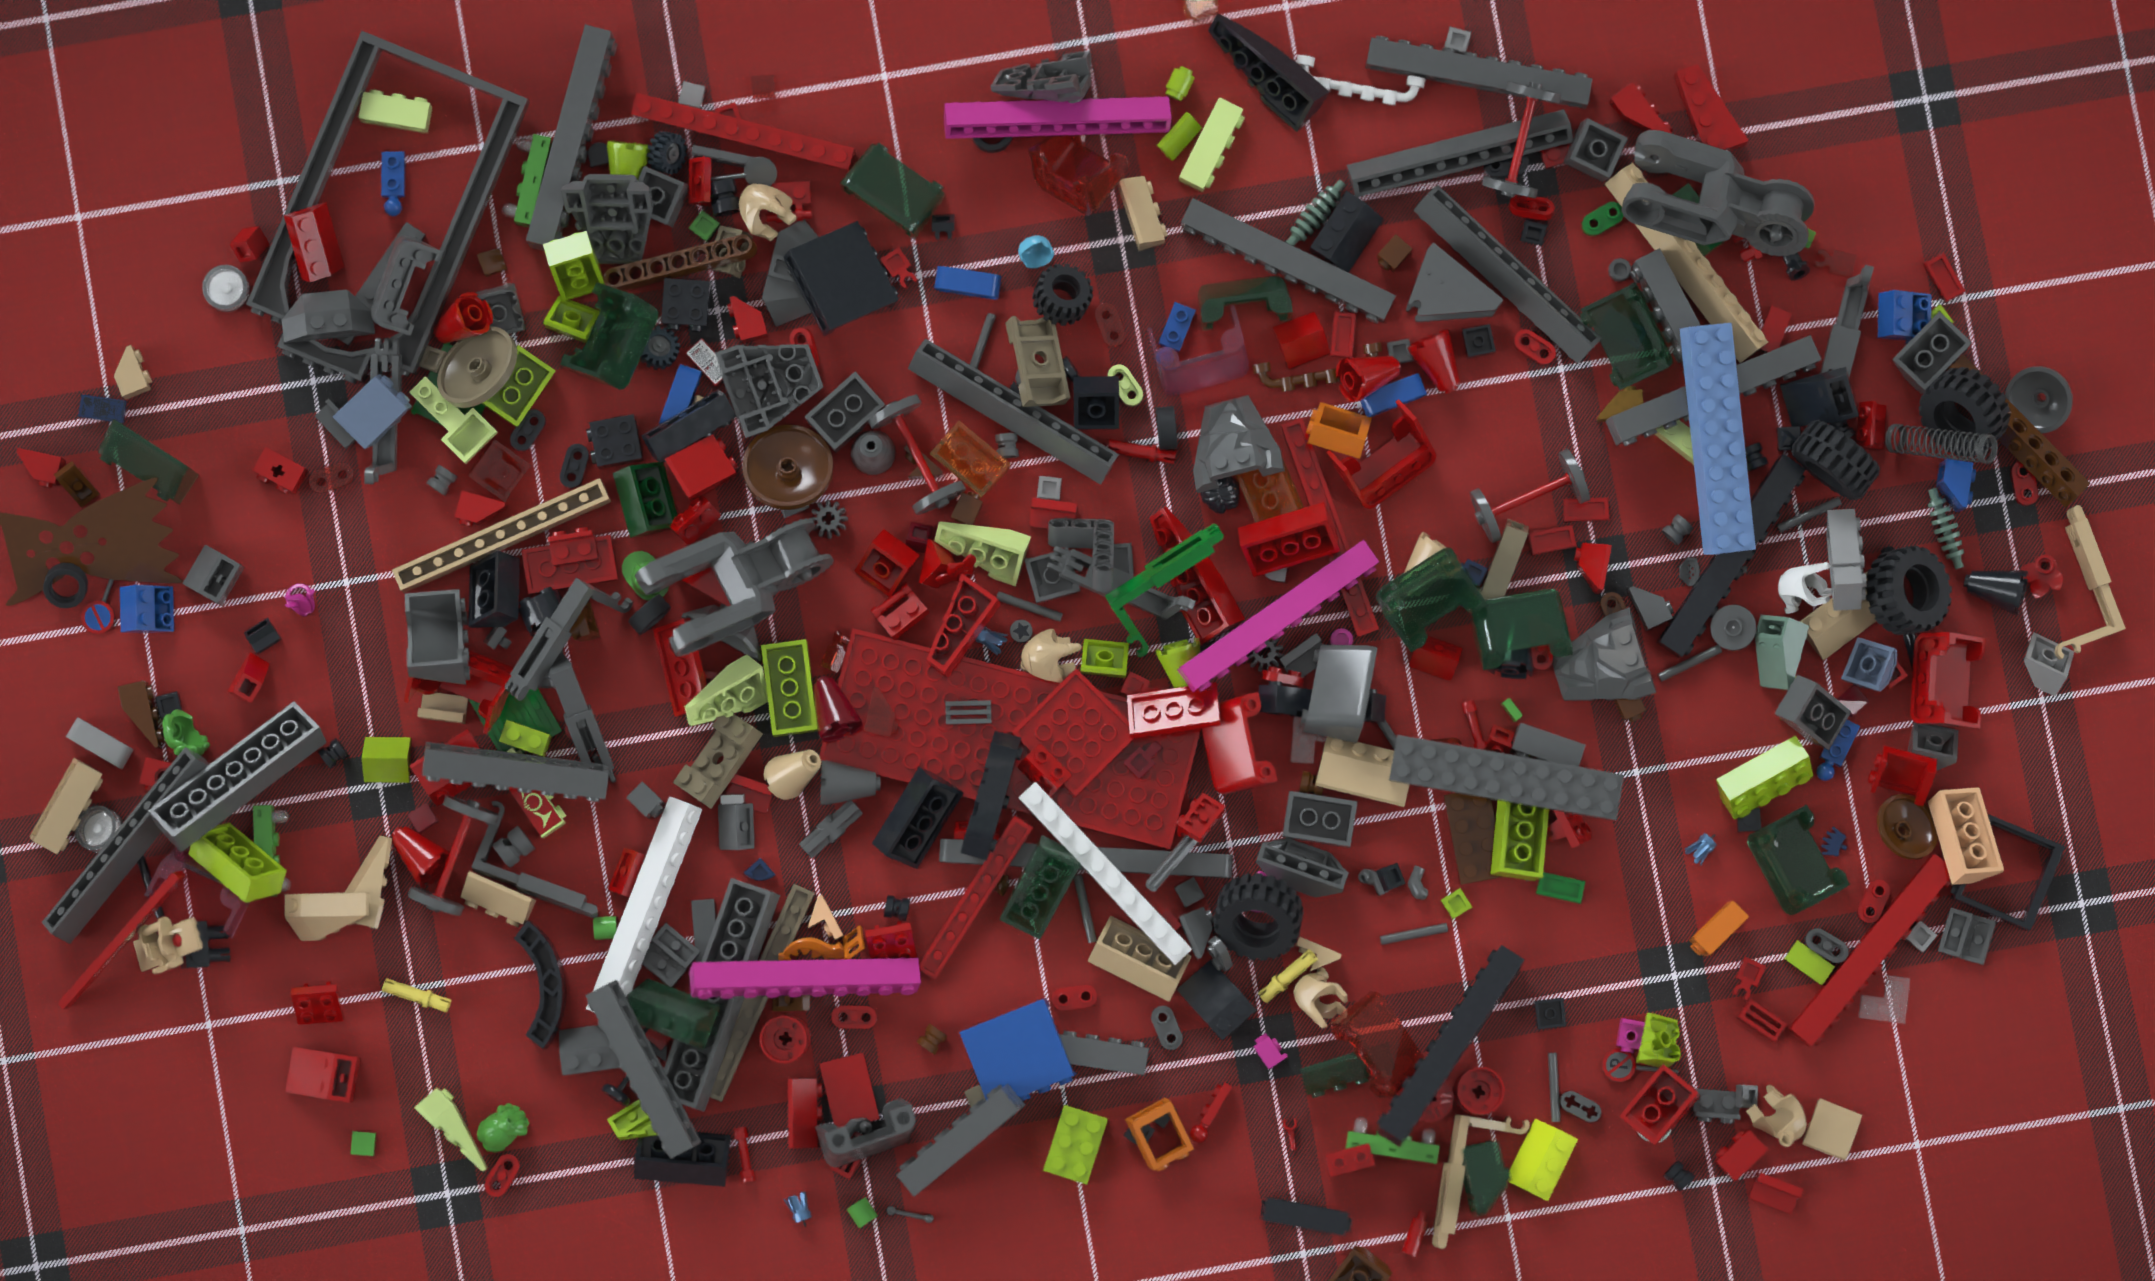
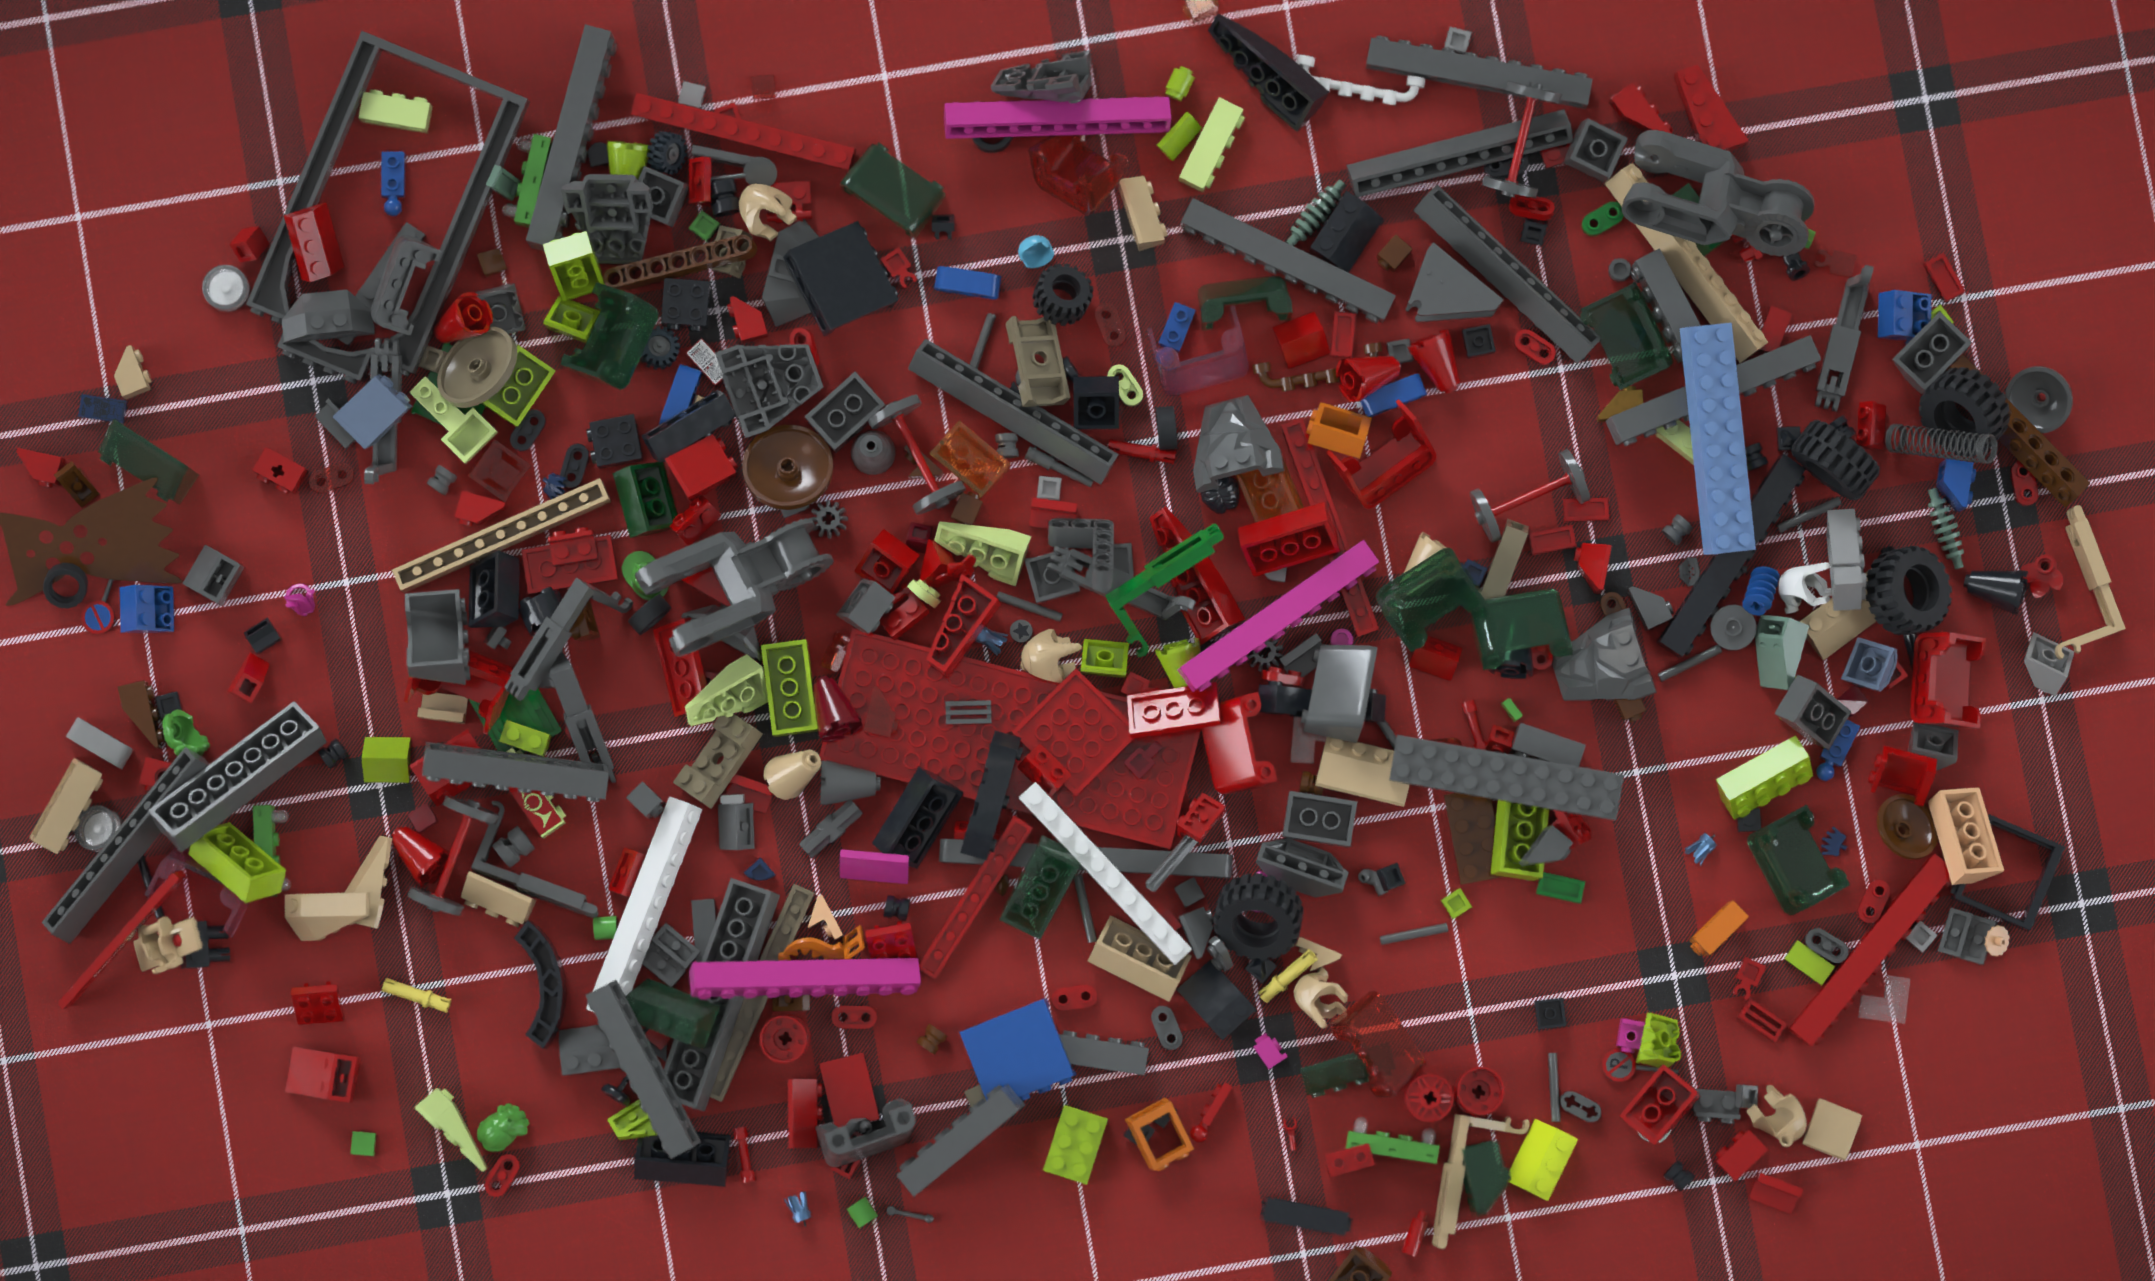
black brick [1377,945,1525,1148] -> none
dark grey arm [1408,865,1428,900] -> none
black slope [1780,367,1859,427] -> none
none -> sand green tile [486,165,521,201]
none -> dark blue piece [542,473,566,499]
none -> dark grey slope [836,579,895,634]
none -> dark pink tile [840,850,909,884]
none -> yellowish green plate [907,579,941,608]
none -> dark grey pin [1025,446,1094,487]
none -> black tile [1245,958,1277,983]
none -> dark grey slope [1519,825,1573,866]
none -> blue piece [1743,566,1780,616]
none -> light nougat piece [1985,925,2010,957]

